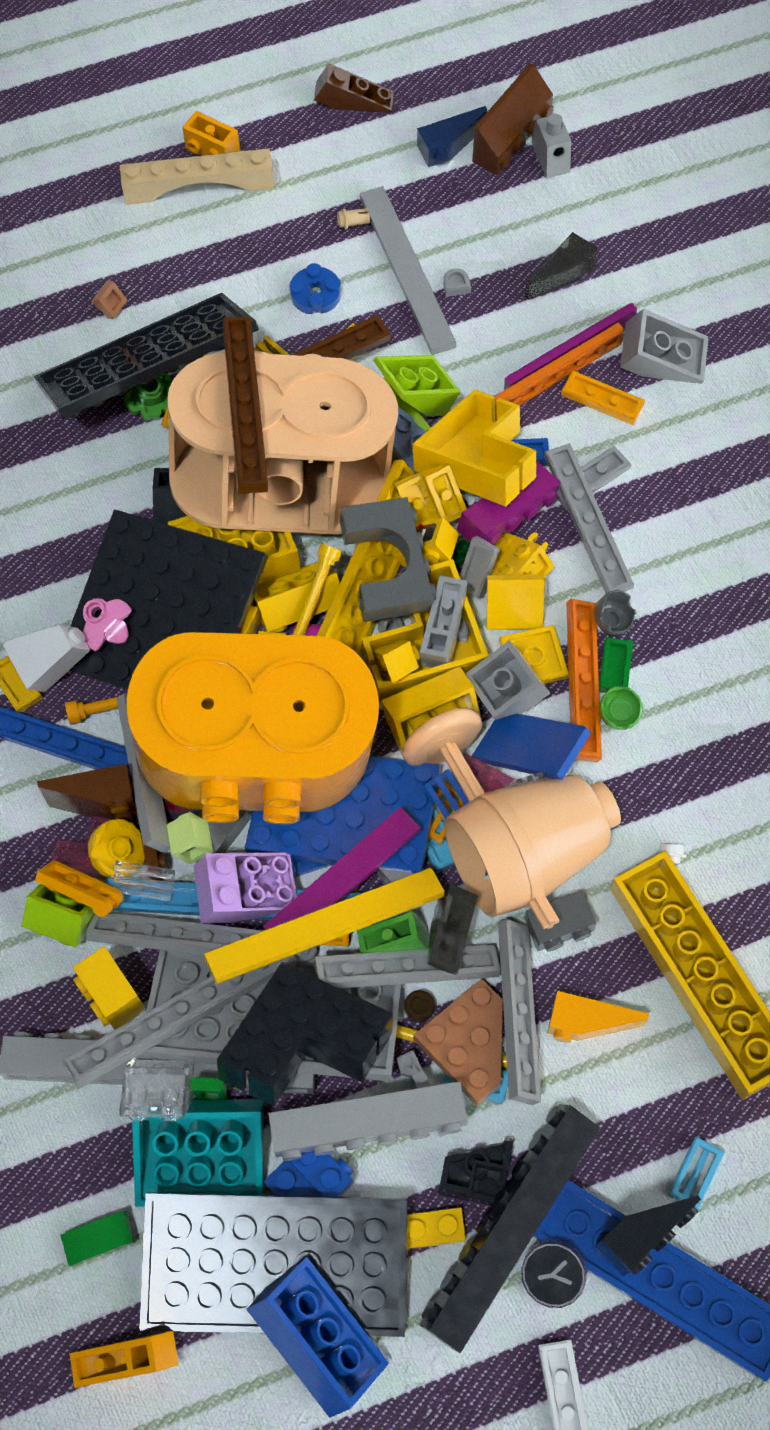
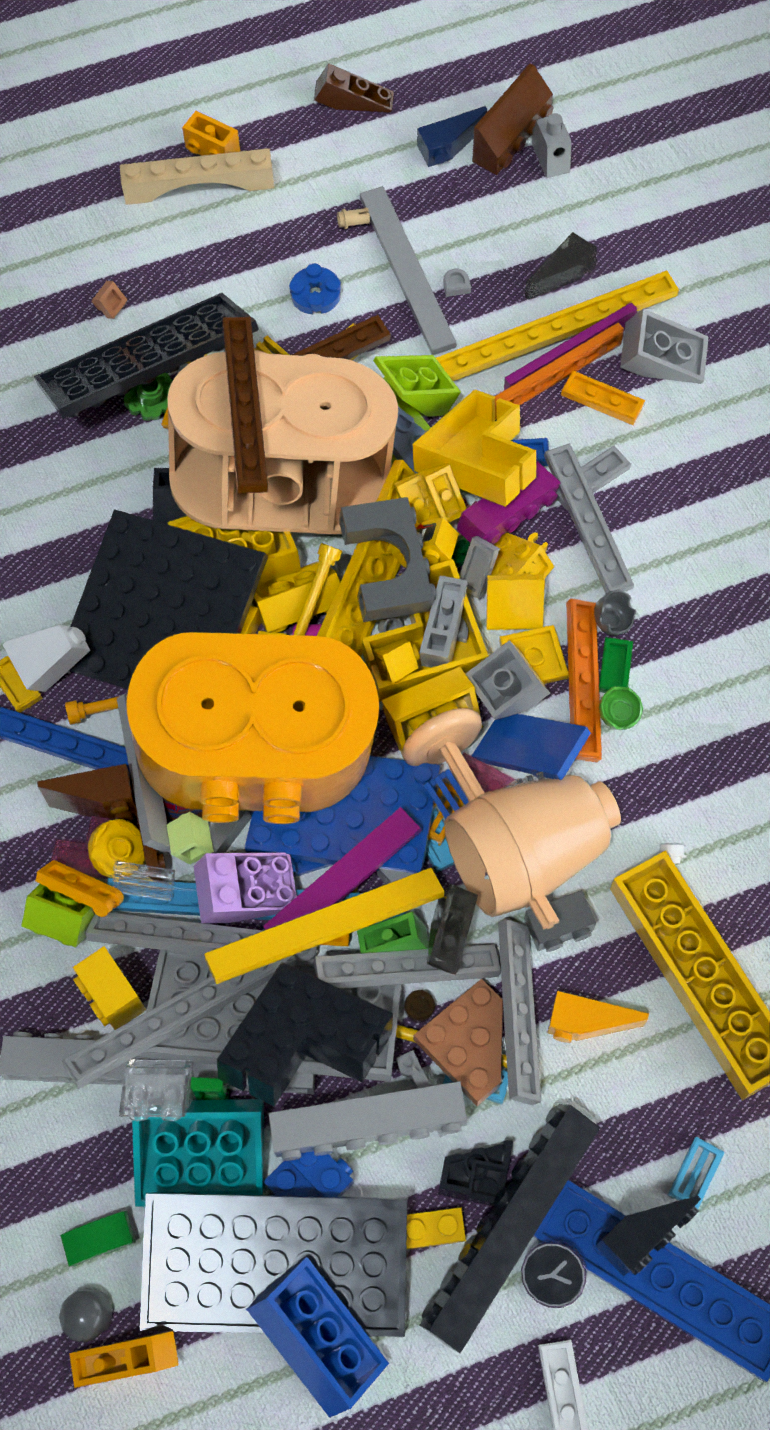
bright pink plate [83,598,132,651] -> none
none -> dark grey hair [59,1288,113,1342]
none -> yellow plate [436,270,679,381]

